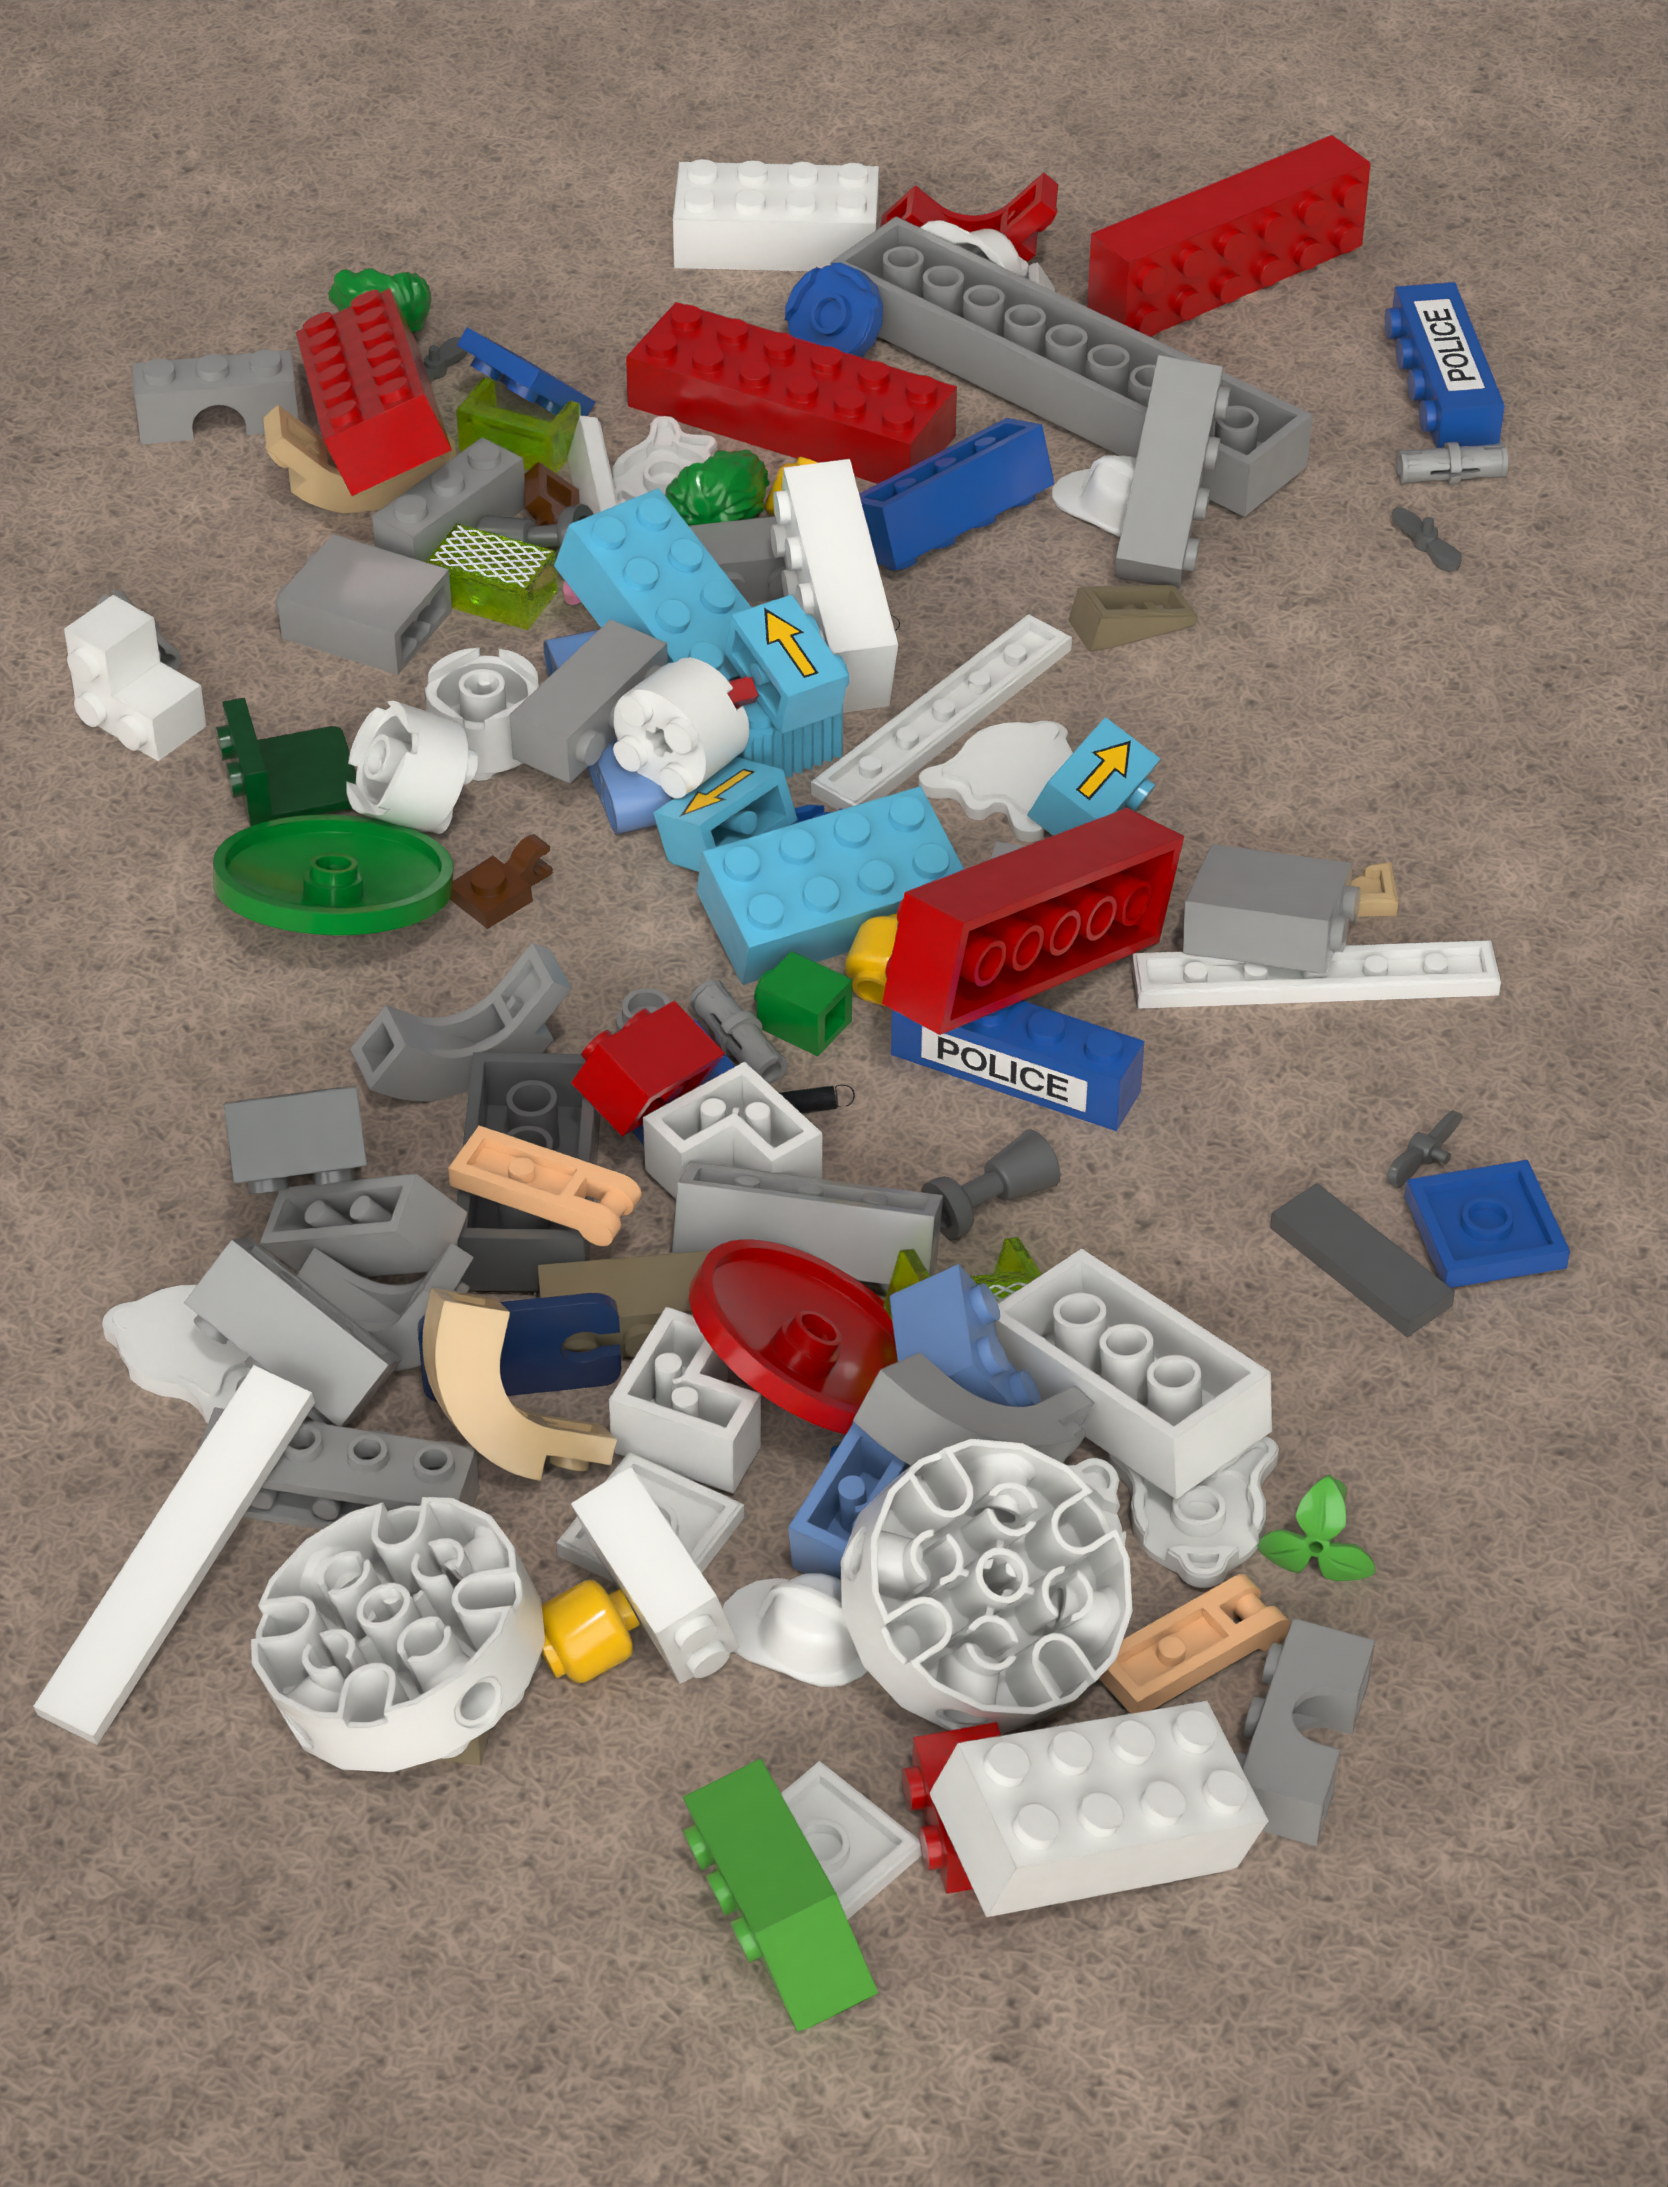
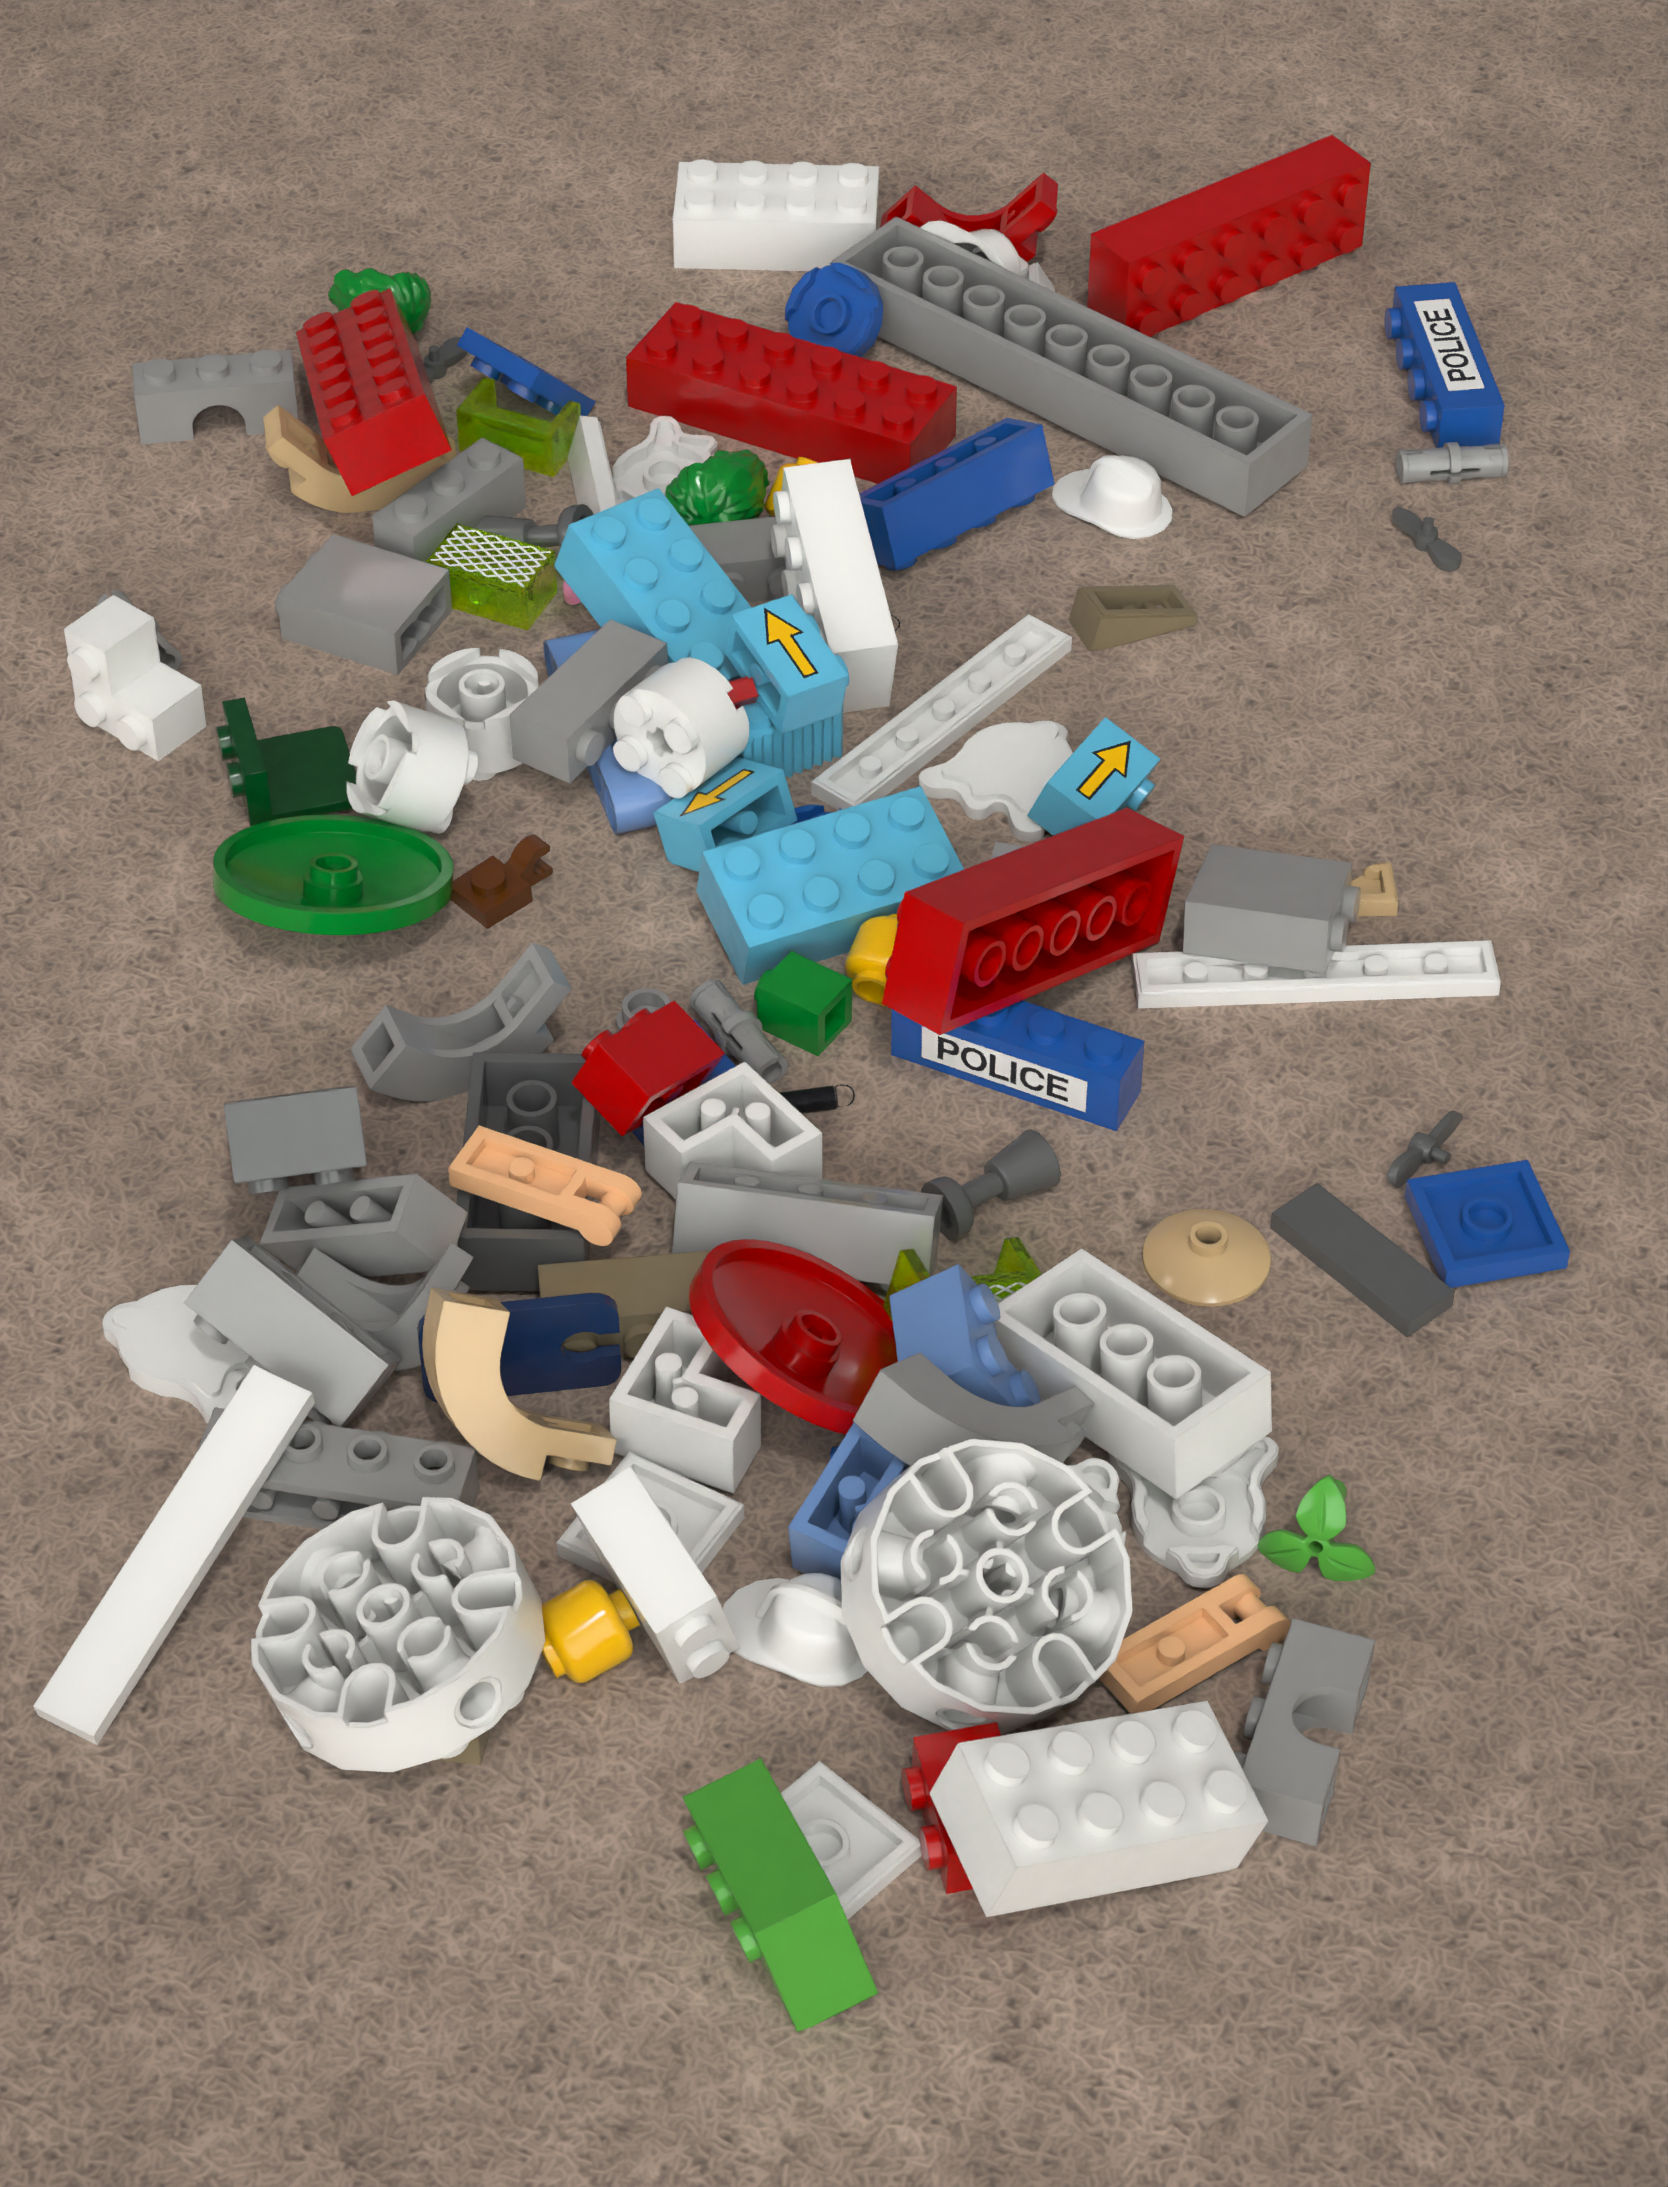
reddish brown plate [524,461,579,559] -> none
light grey brick [1116,355,1231,589] -> none
none -> tan dish [1142,1209,1271,1307]

